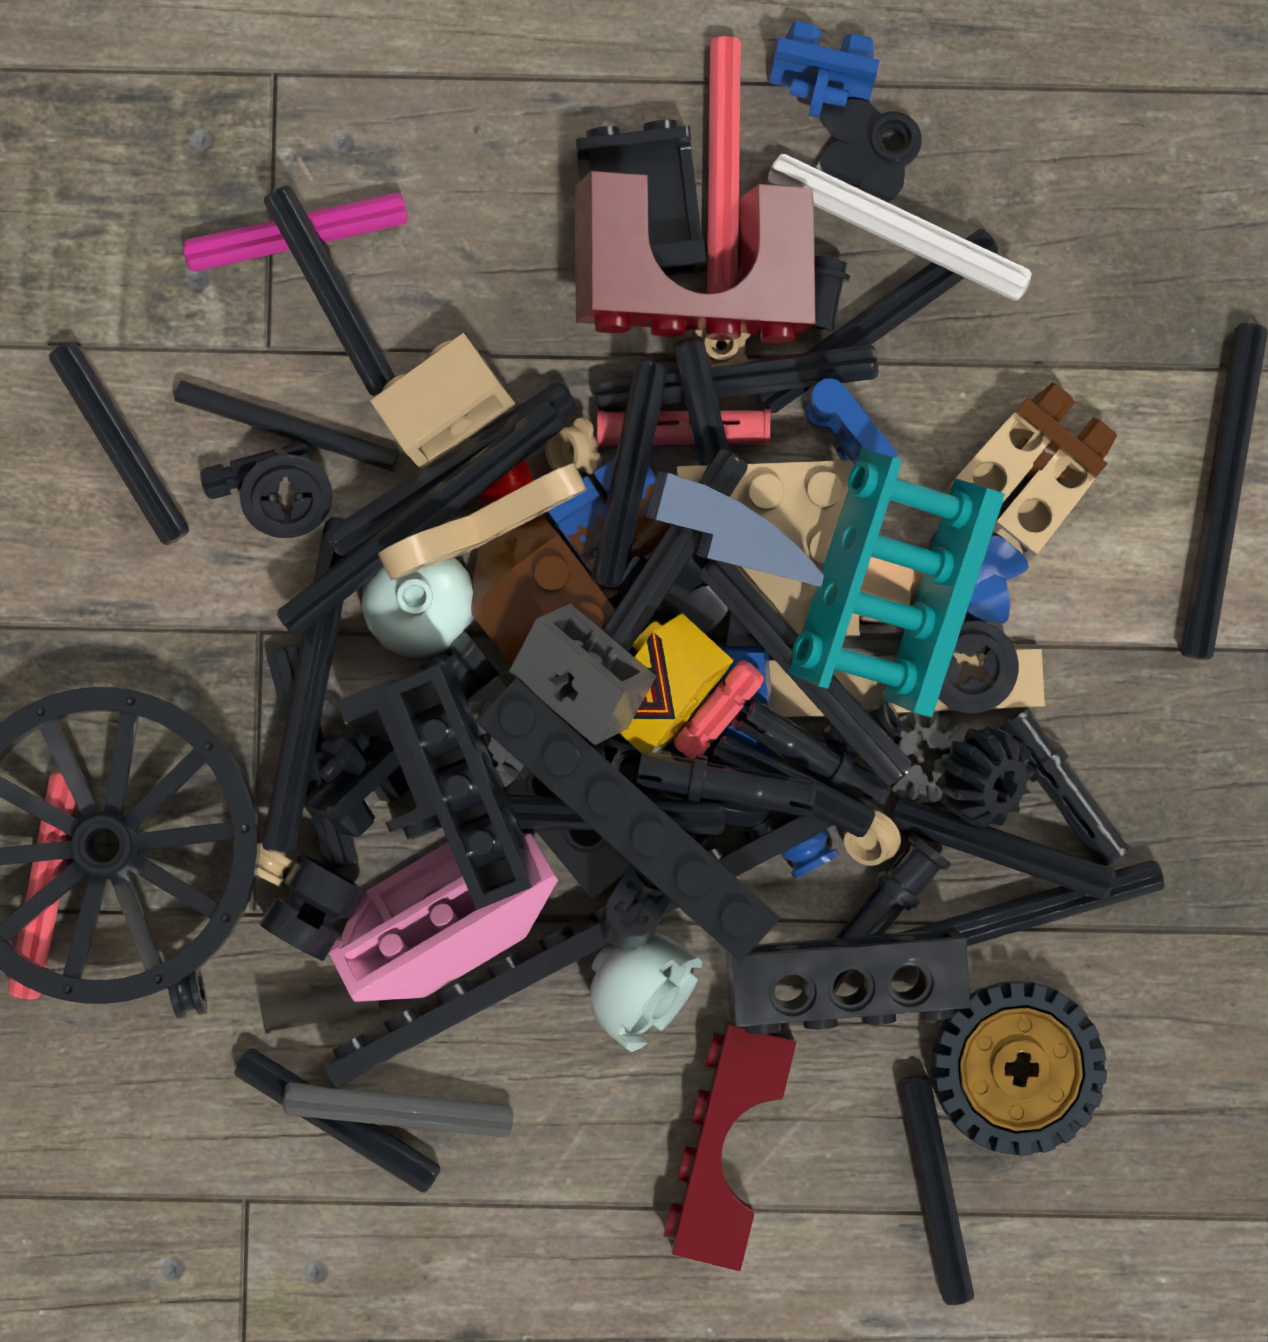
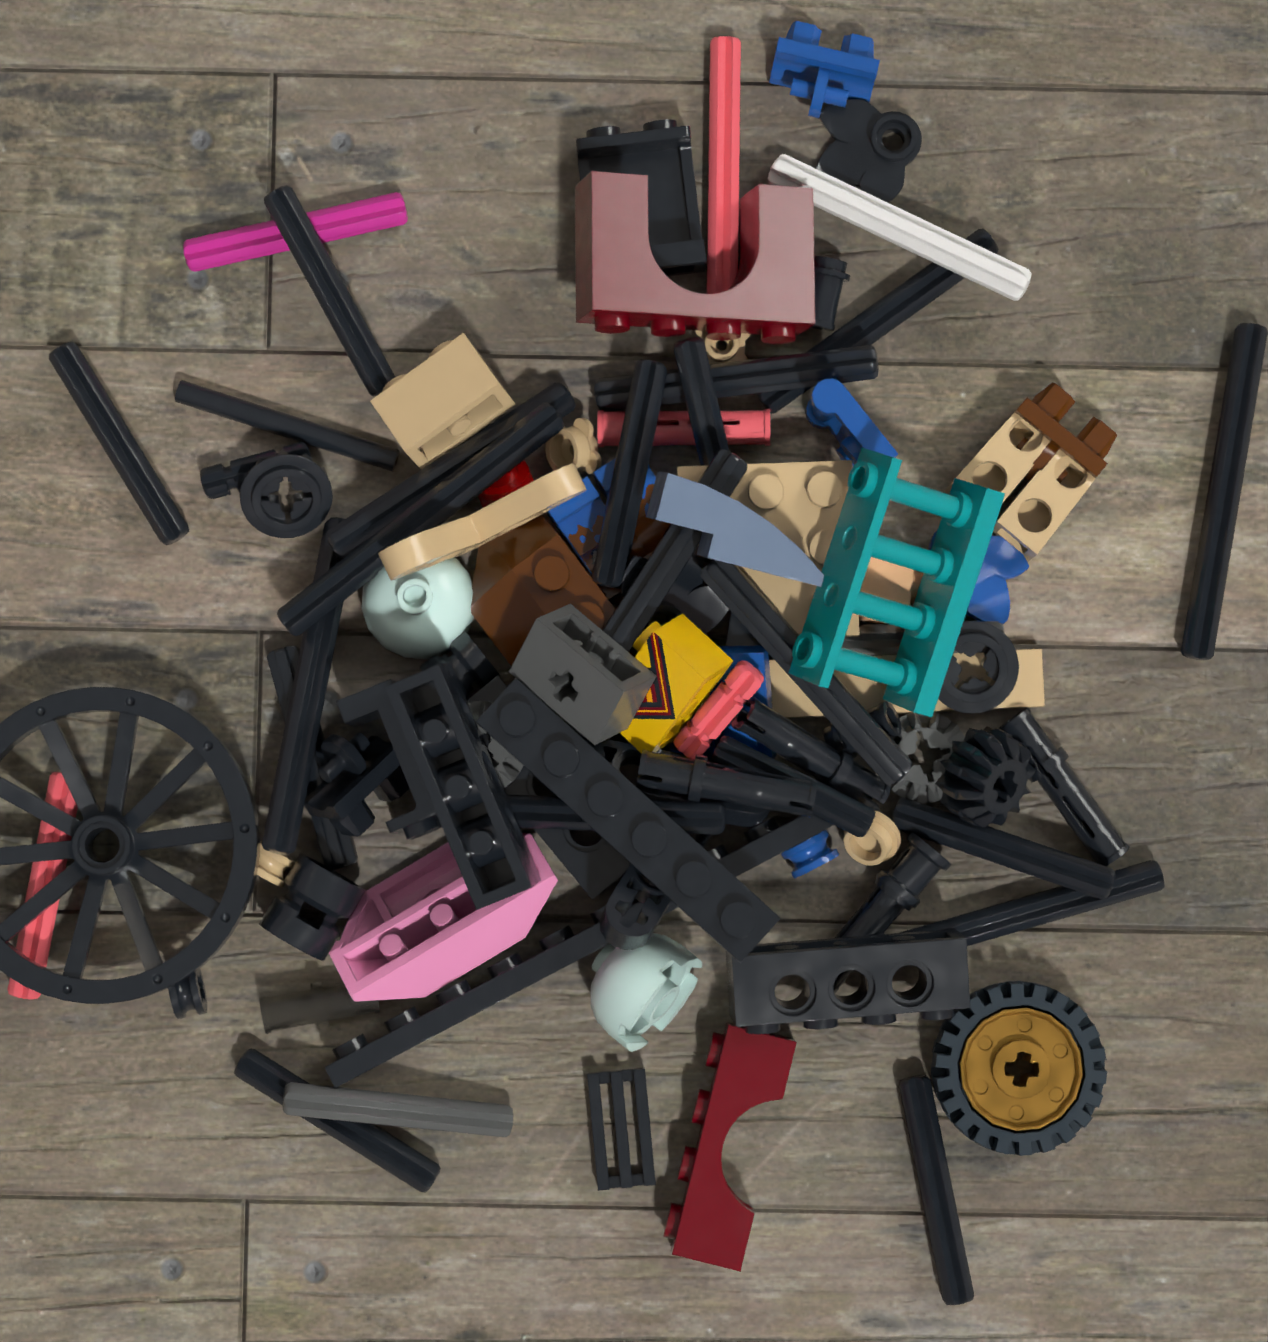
none -> black tile [587,1067,656,1191]

